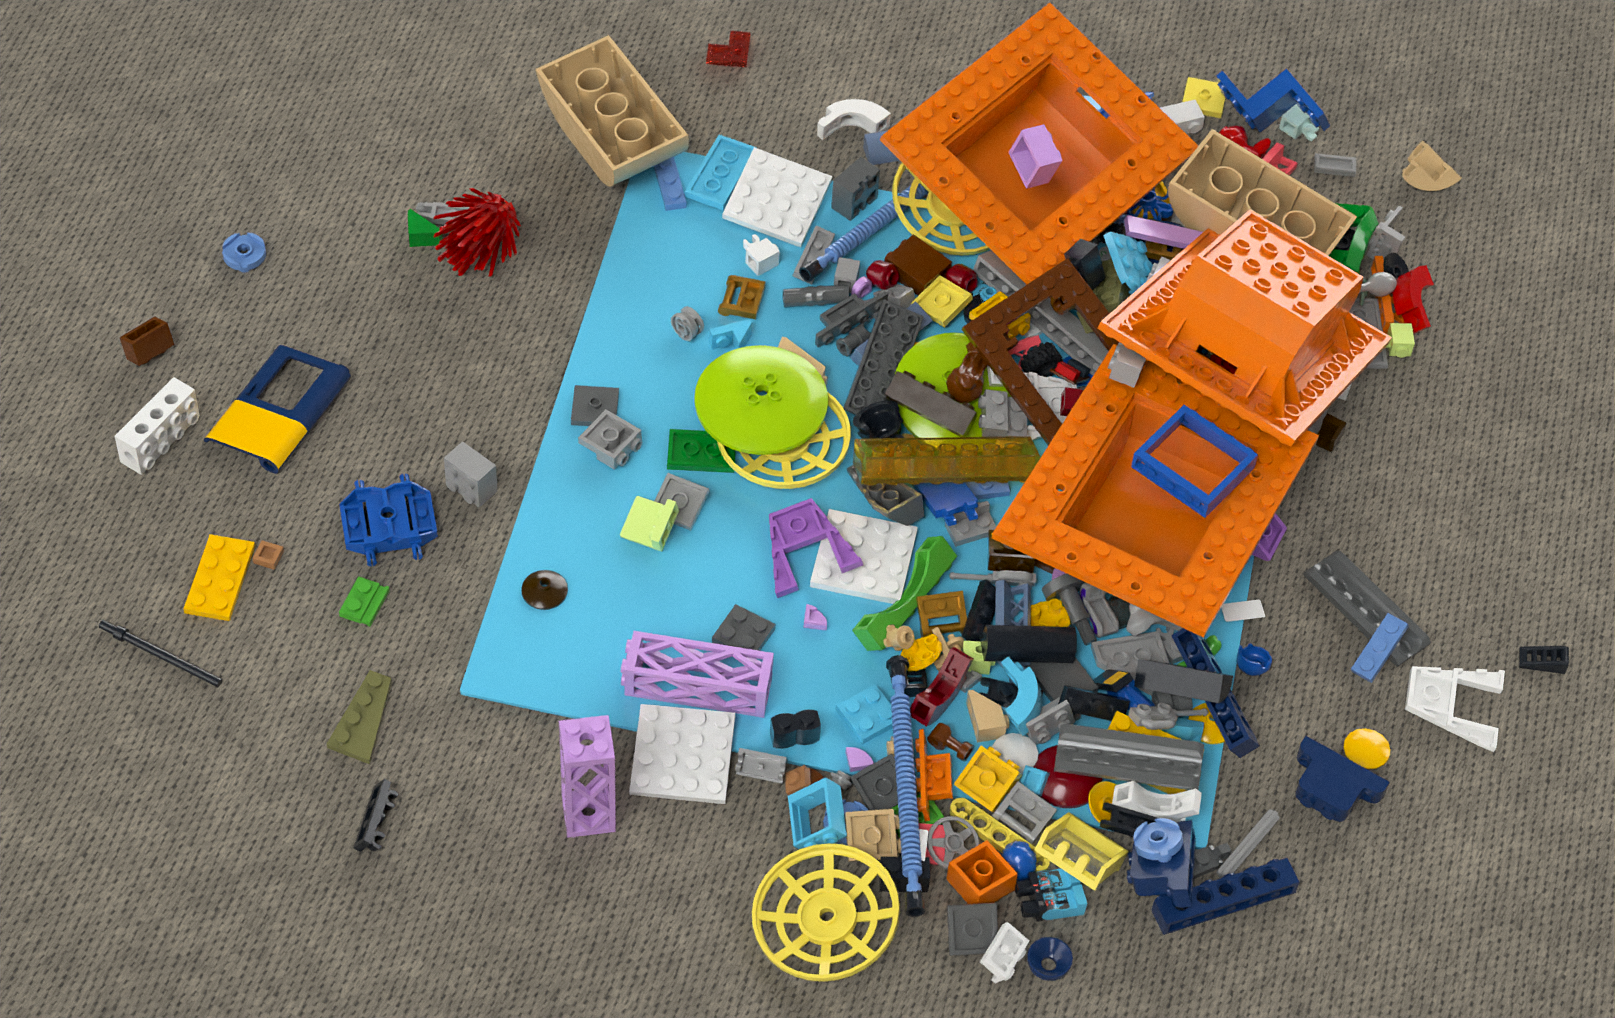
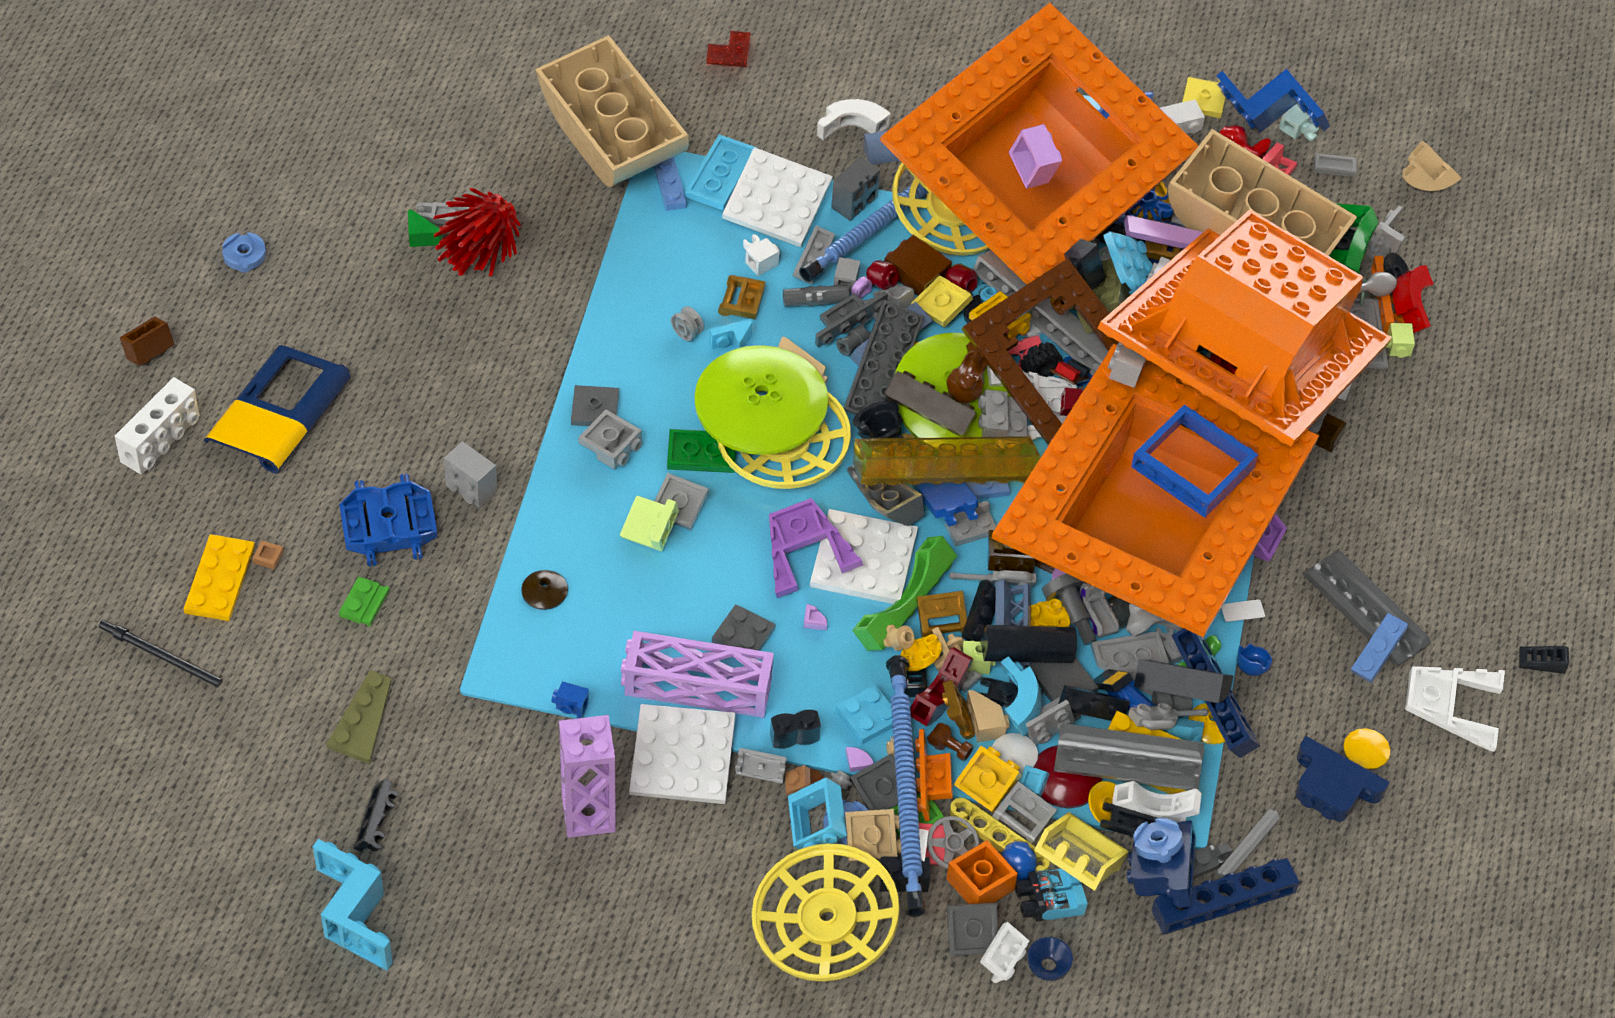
none -> medium azure bracket [313,839,393,971]
none -> blue brick [551,681,589,719]
none -> pearl gold plate [942,680,975,740]

